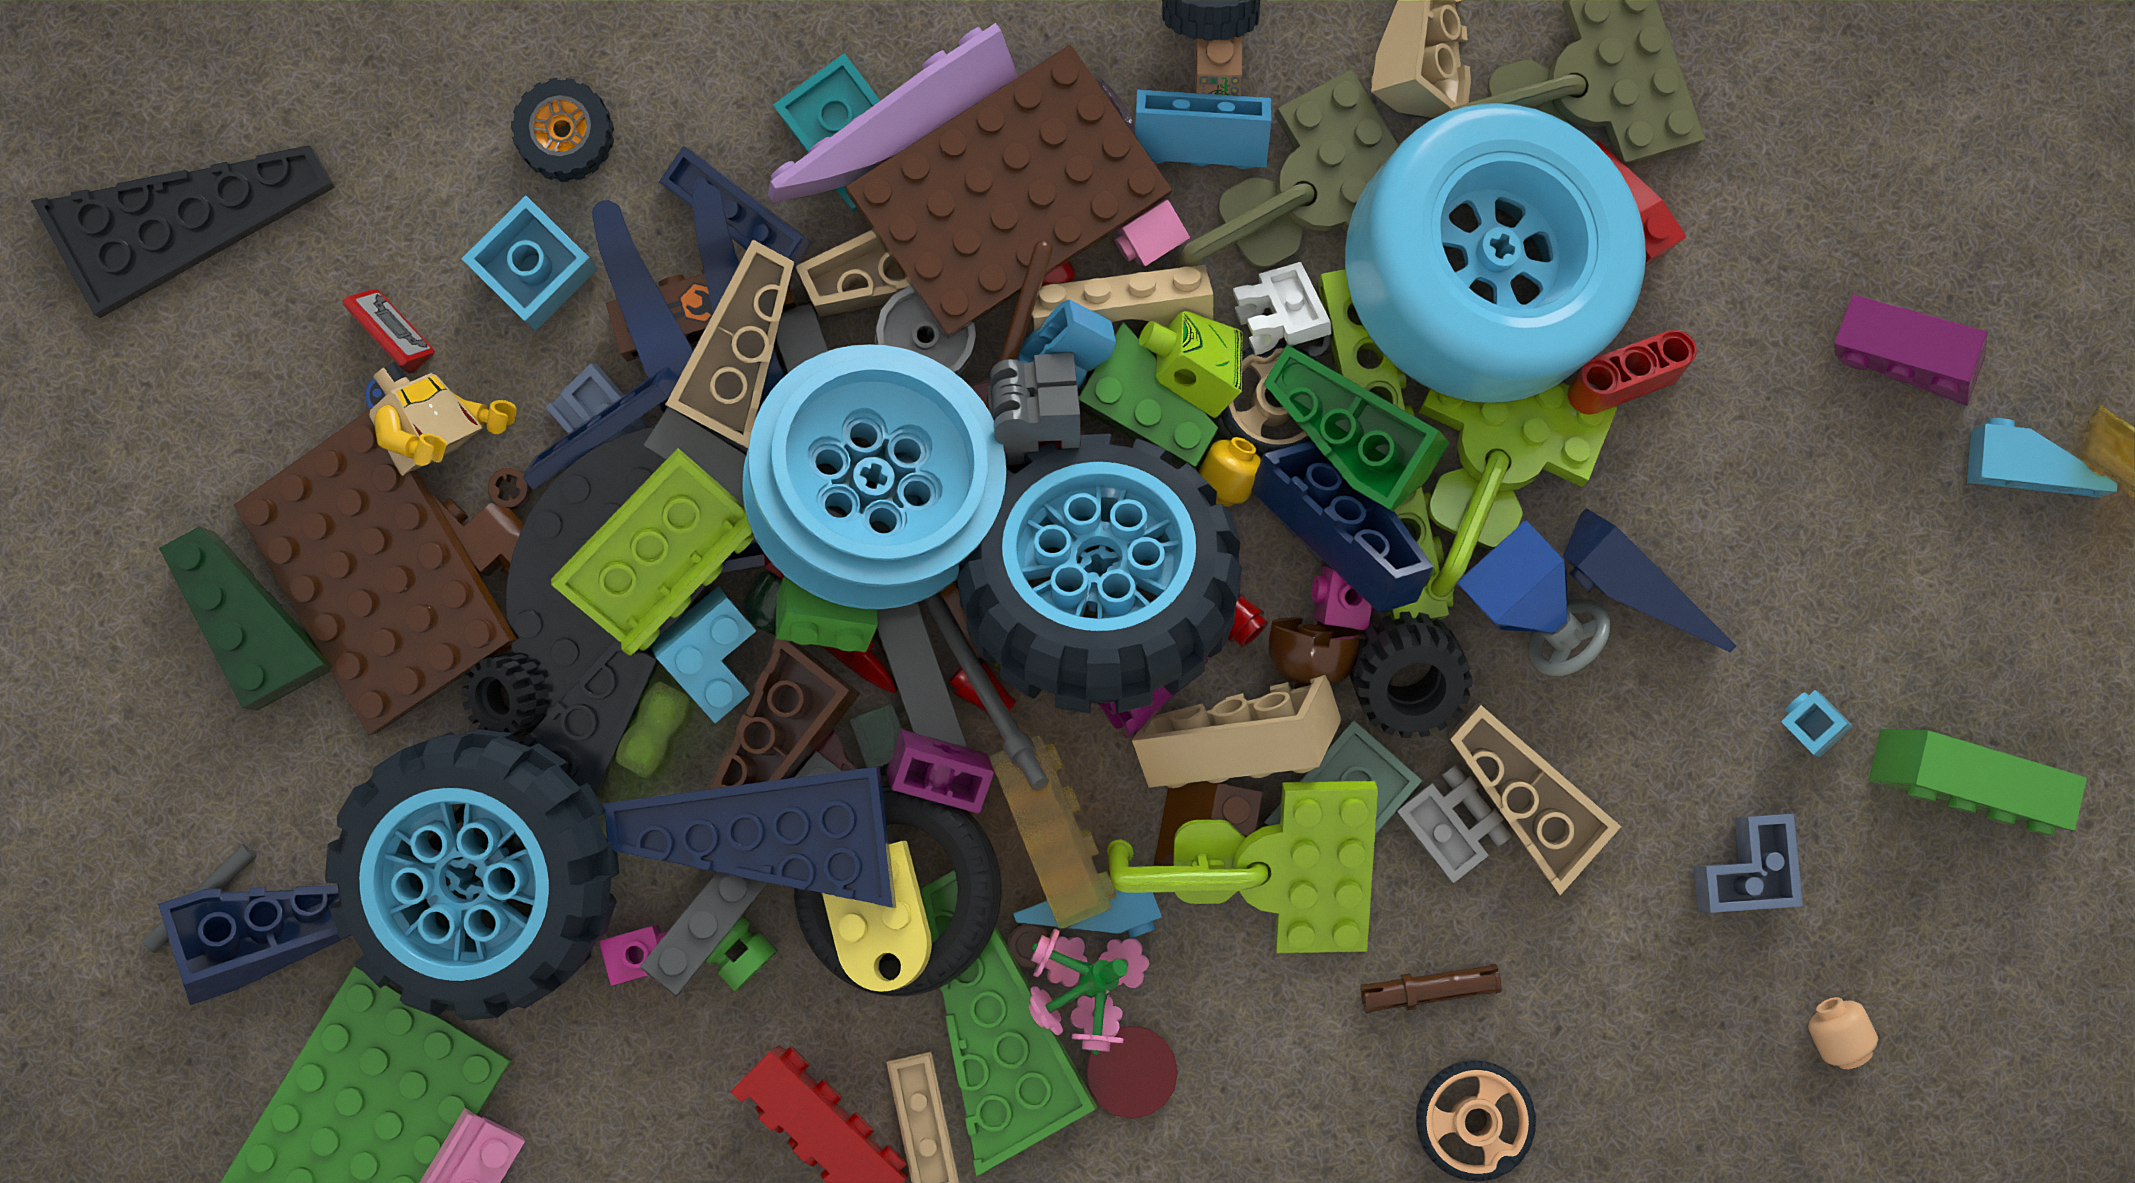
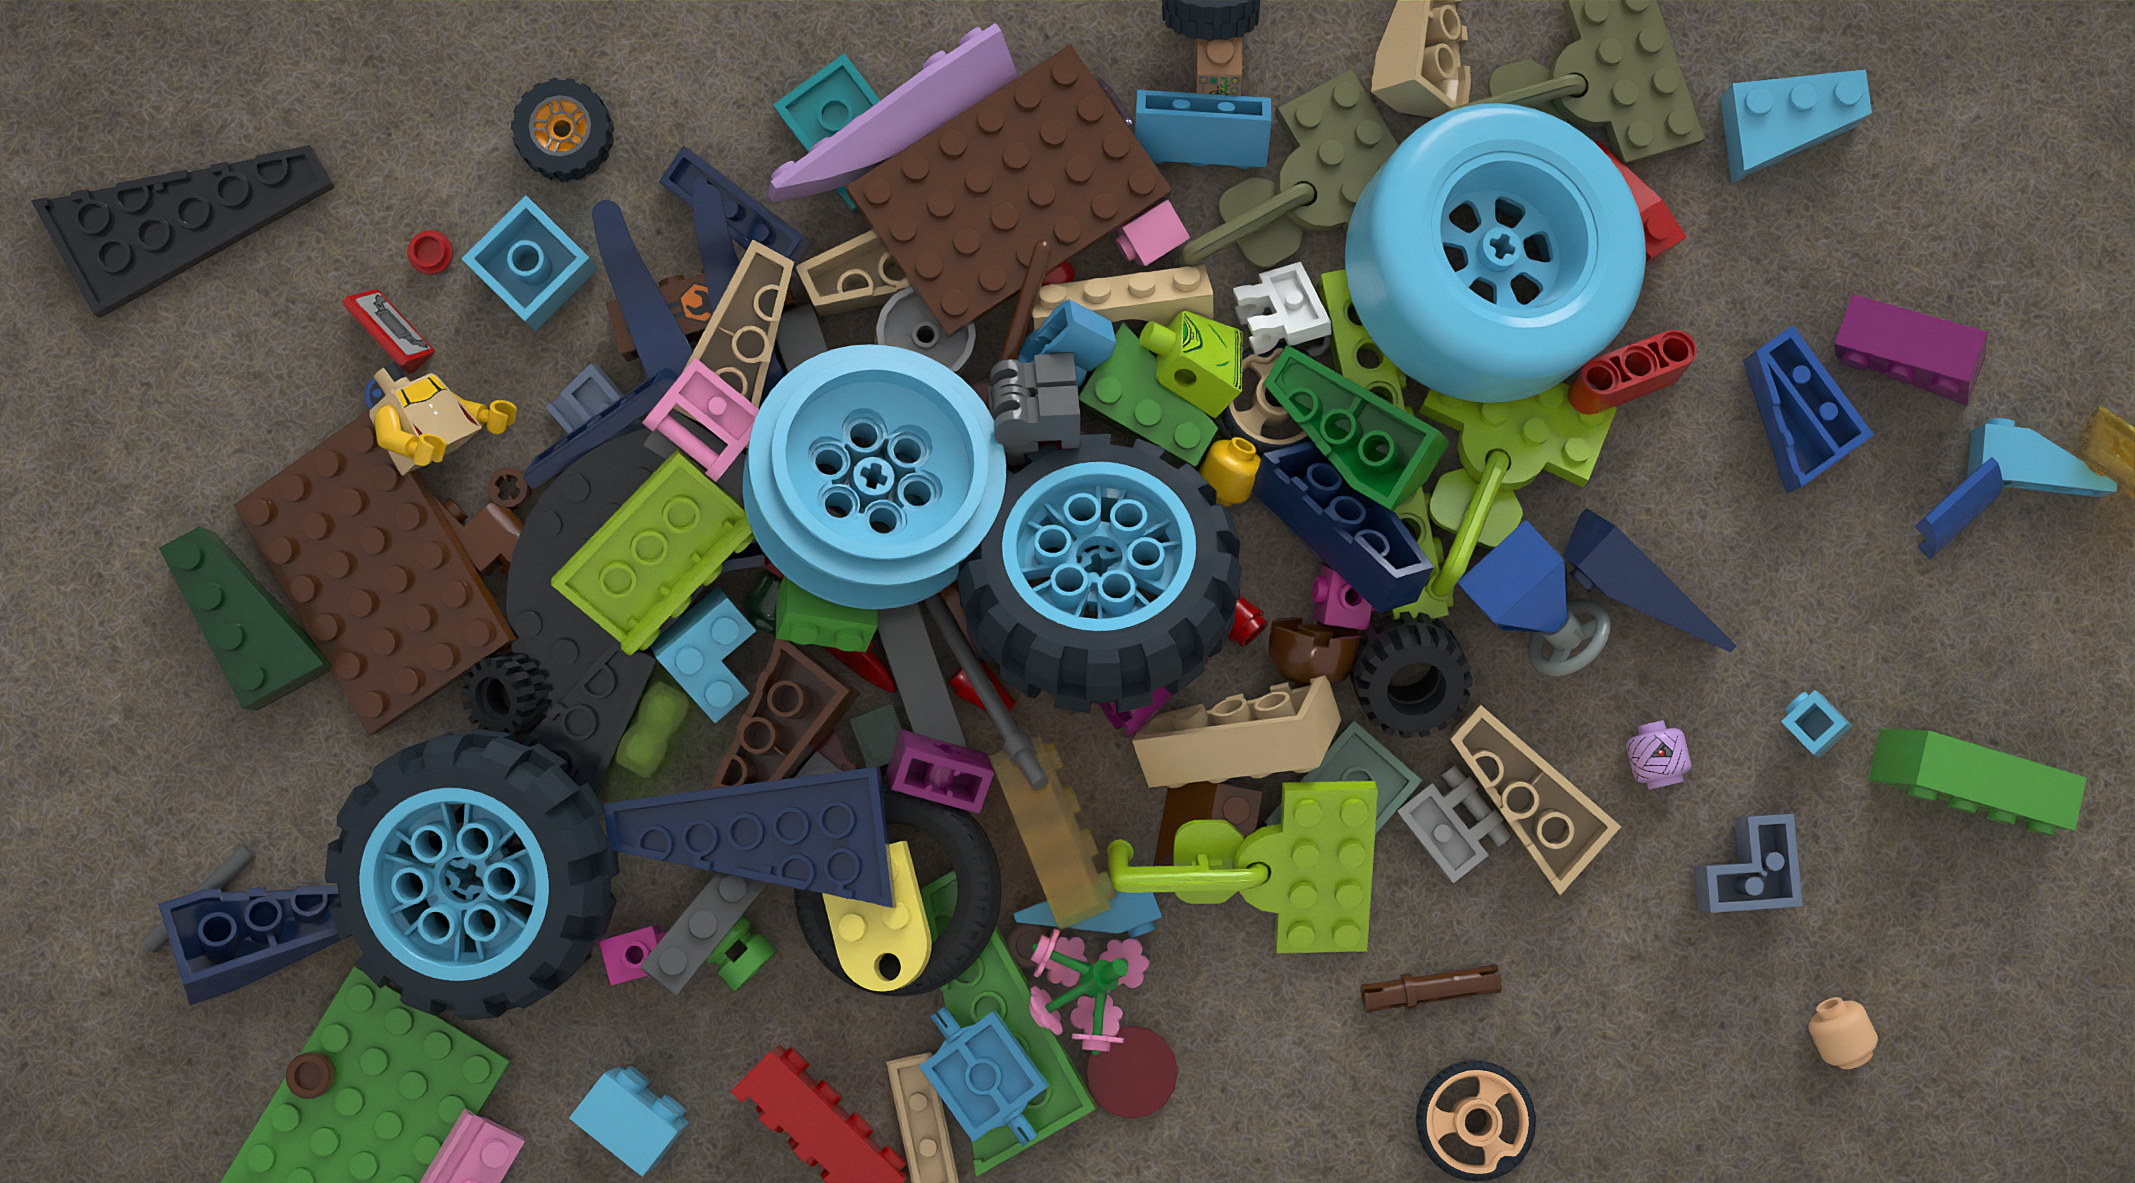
none -> reddish brown tile [286,1051,336,1099]
none -> red plate [407,230,453,275]
none -> medium azure brick [569,1066,690,1177]
none -> bright pink plate [642,358,760,482]
none -> dark azure plate [919,1006,1050,1147]
none -> lavender head [1626,720,1691,790]
none -> medium azure wedge [1720,69,1872,183]
none -> blue wedge [1743,325,1874,494]
none -> blue slope [1915,457,2002,560]

